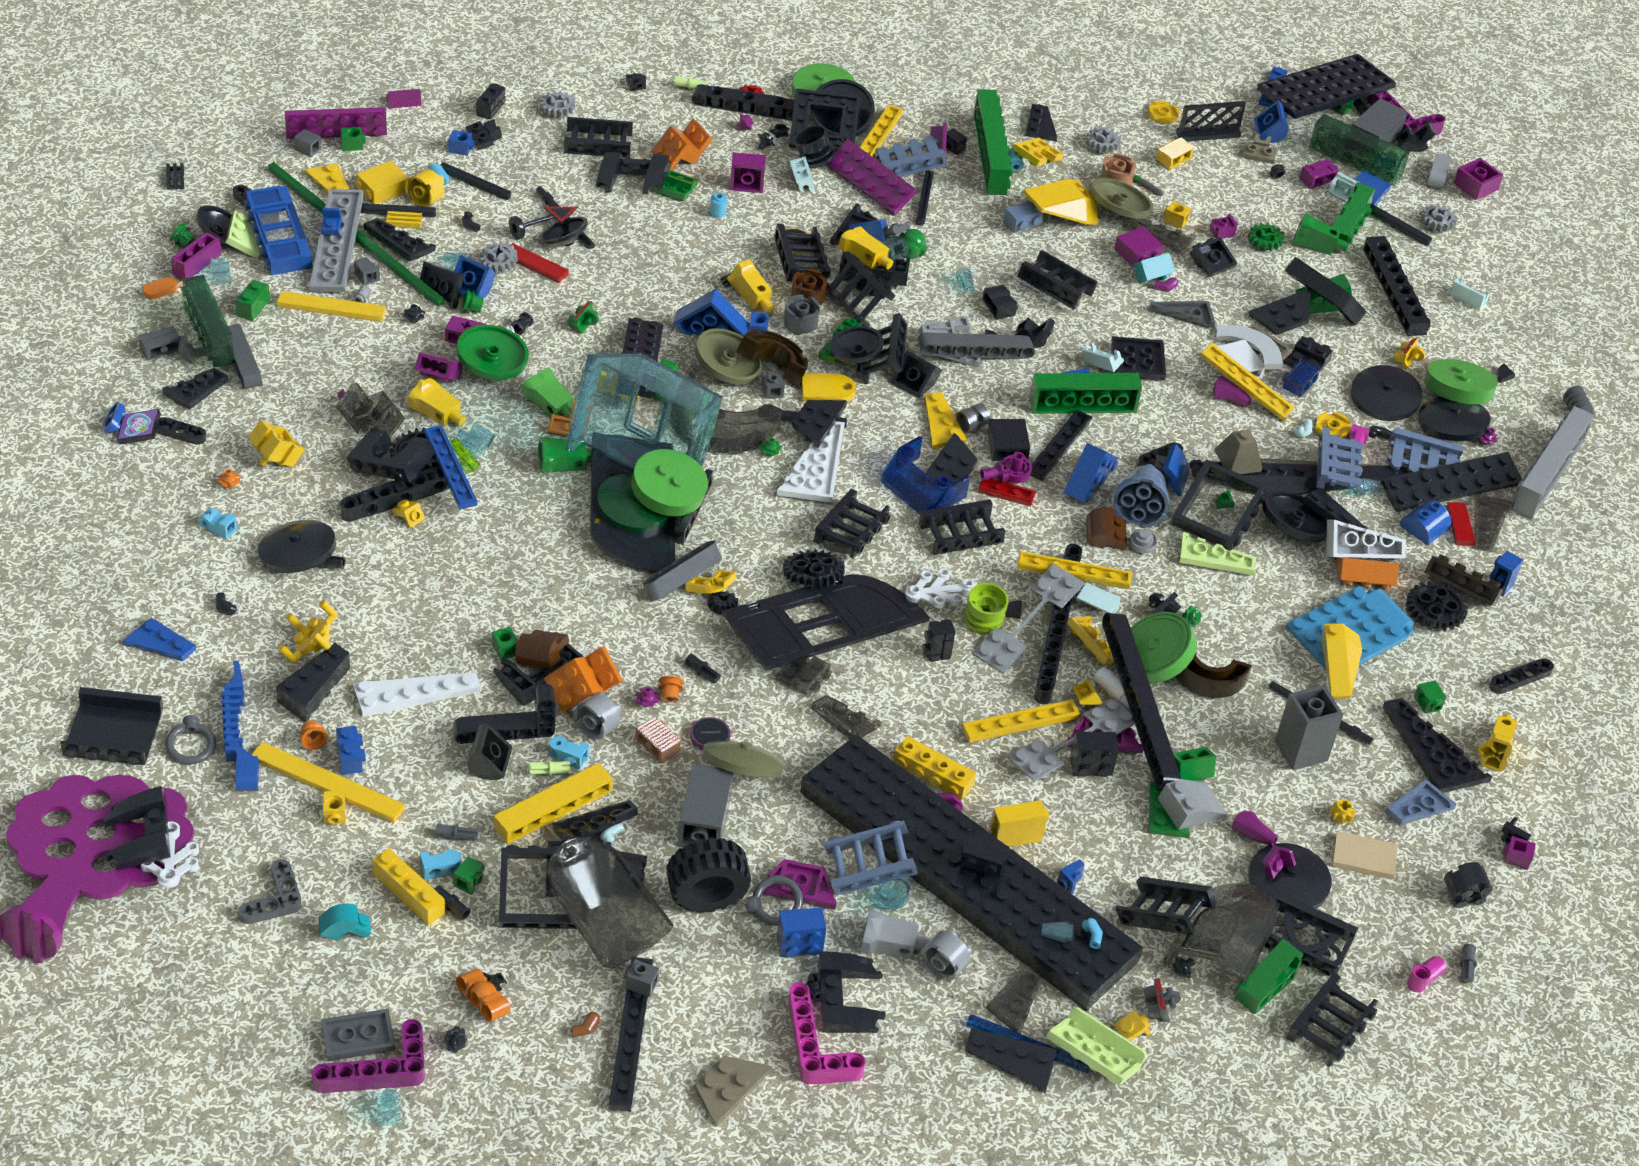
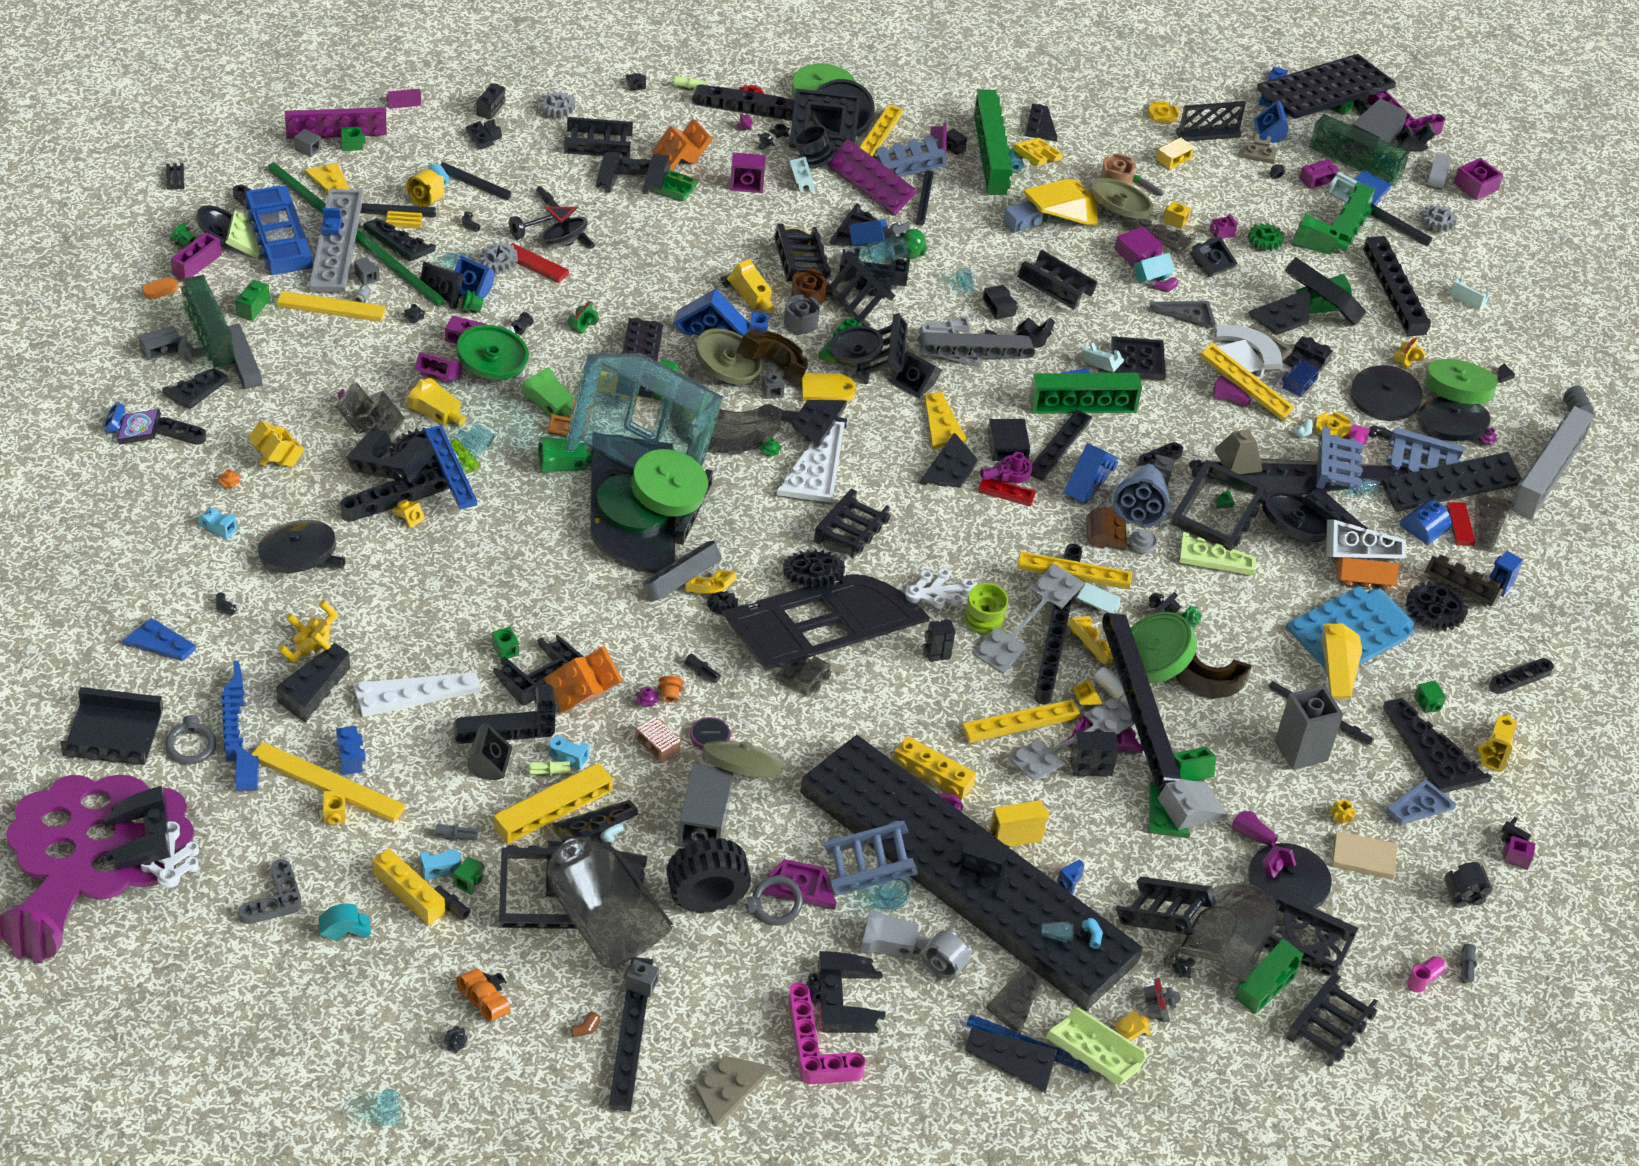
clear light blue brick [210,257,231,285] -> none
orange piece [300,720,328,750] -> none
magenta beam [311,1019,425,1093] -> none
dark grey plate [321,1009,395,1061] -> none
yellow brick [356,160,409,204] -> none
blue brick [448,130,474,156] -> none
reddish brown brick [515,630,569,669] -> none
light grey brick [574,691,621,740] -> none
medium azure brick [710,193,727,218] -> none
blue brick [777,907,826,958] -> none
clear smoke wing [811,695,882,740] -> none
yellow piece [838,226,893,269] -> none
clear blue windscreen [881,436,970,515] -> none
black fence [919,499,1006,555] -> none
flat silver wheel [956,403,990,433] -> none
black tile [1005,600,1022,619] -> none
light grey gear [1086,126,1121,154] -> none
blue slope [1163,444,1190,496] -> none

